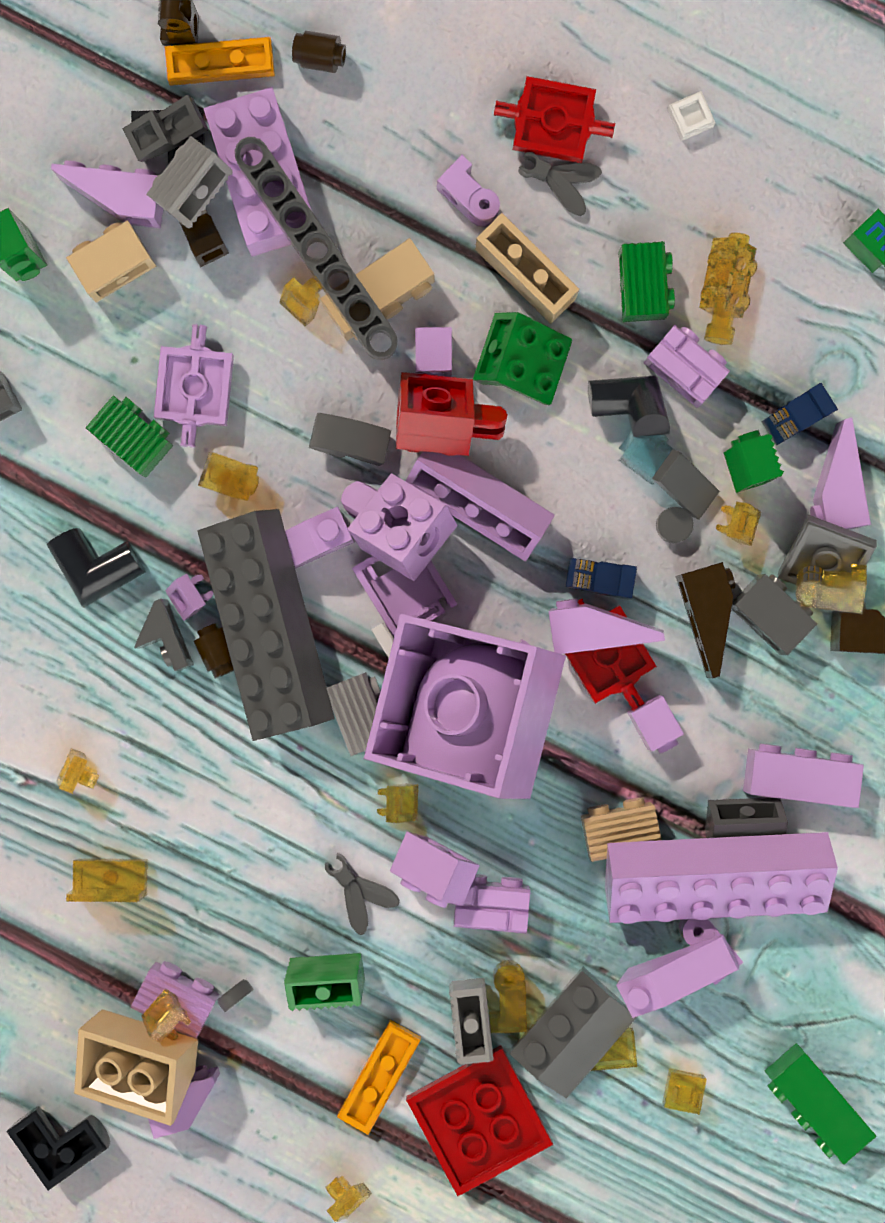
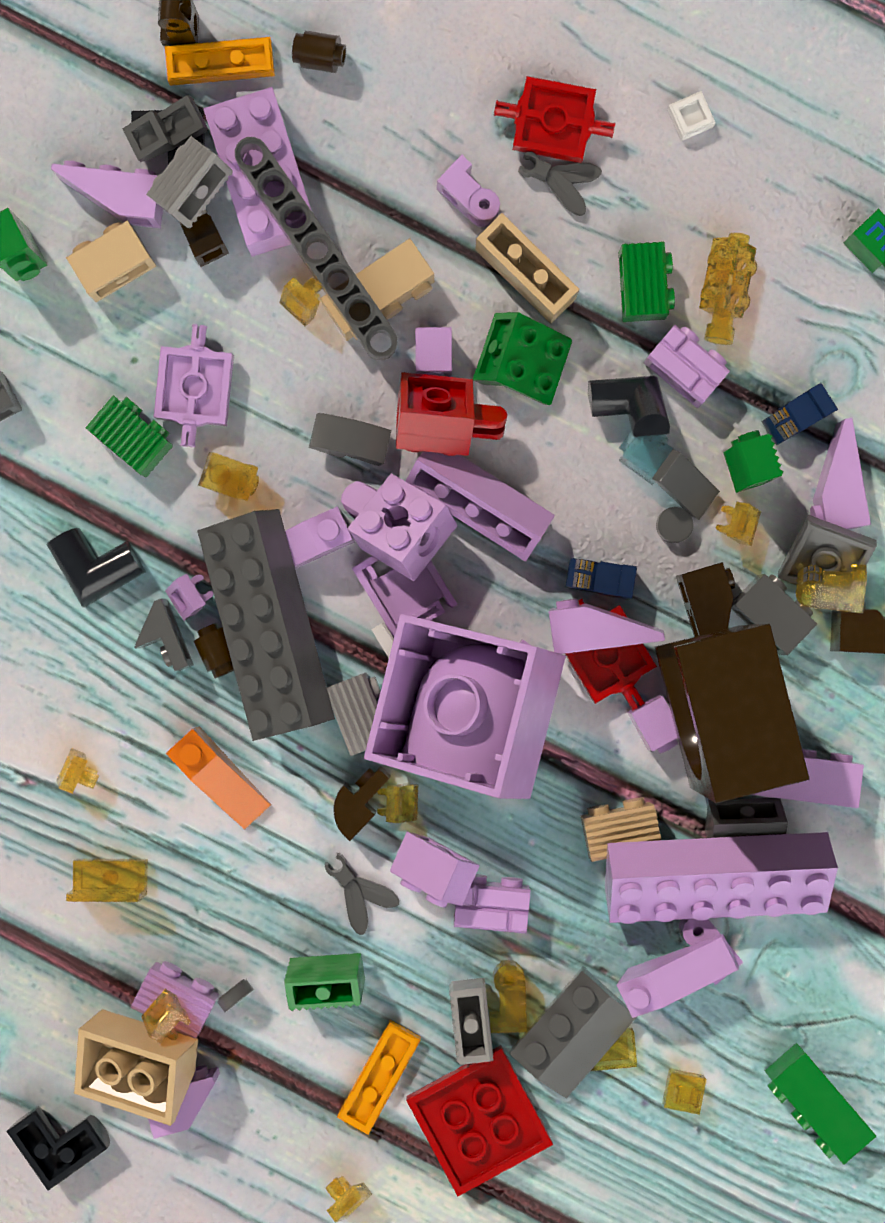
none -> orange slope [166,726,272,830]
none -> dark brown brick [333,766,391,841]
none -> dark brown piece [654,623,810,803]

